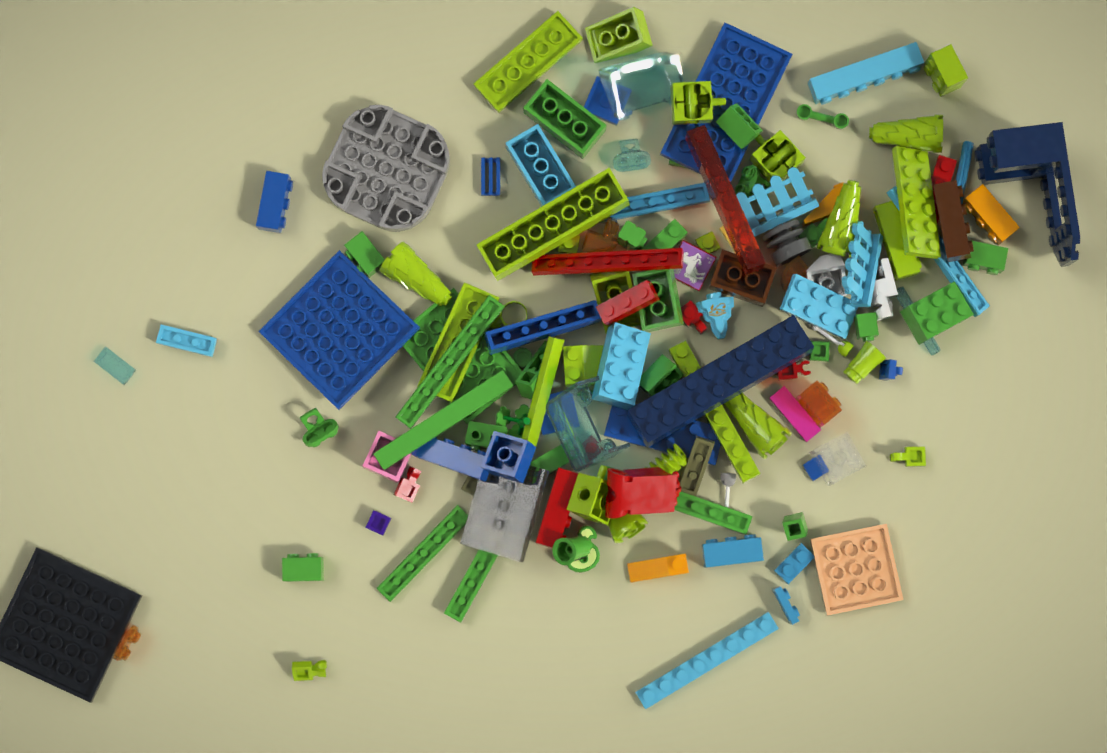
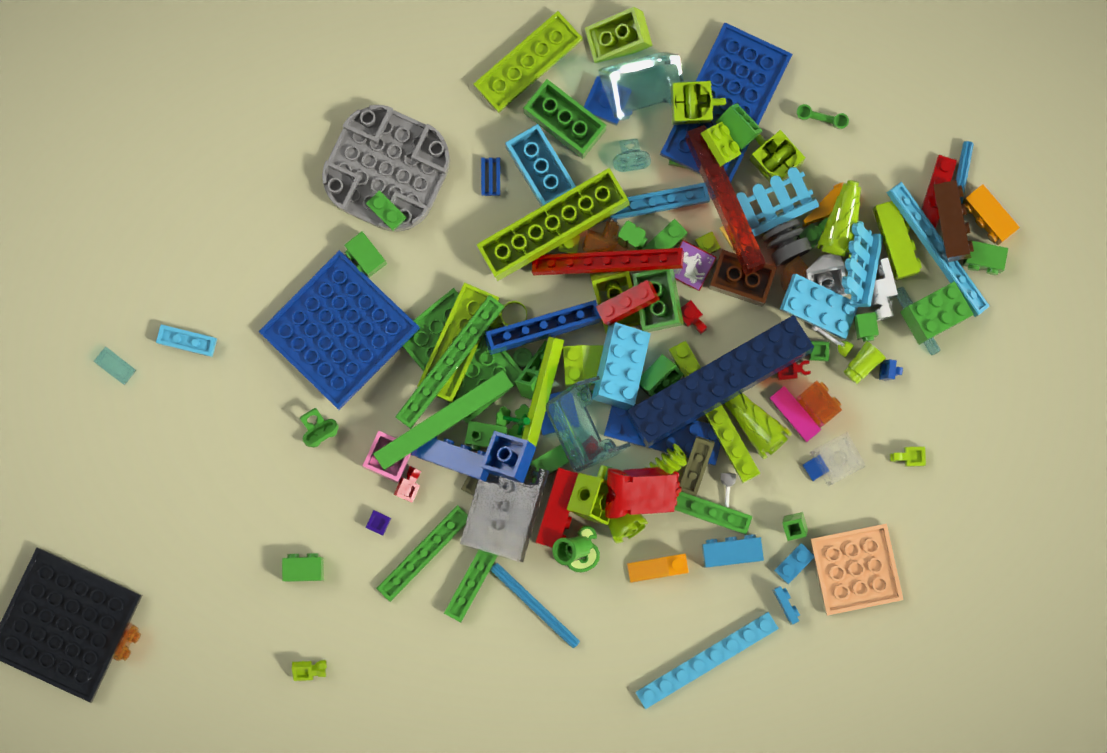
blue brick [256,171,293,233] -> none
lime cone [380,241,452,306] -> none
medium azure rock [696,292,734,339] -> none
bright green bracket [735,165,771,197] -> none
medium azure brick [808,42,924,105] -> none
lime cone [869,114,943,153] -> none
lime plate [892,146,941,259] -> none
lime brick [924,44,968,97] -> none
dark blue bracket [975,122,1080,267] -> none
none -> bright green plate [366,190,407,231]
none -> dark azure axle [490,563,580,648]
none -> lime plate [701,122,741,167]

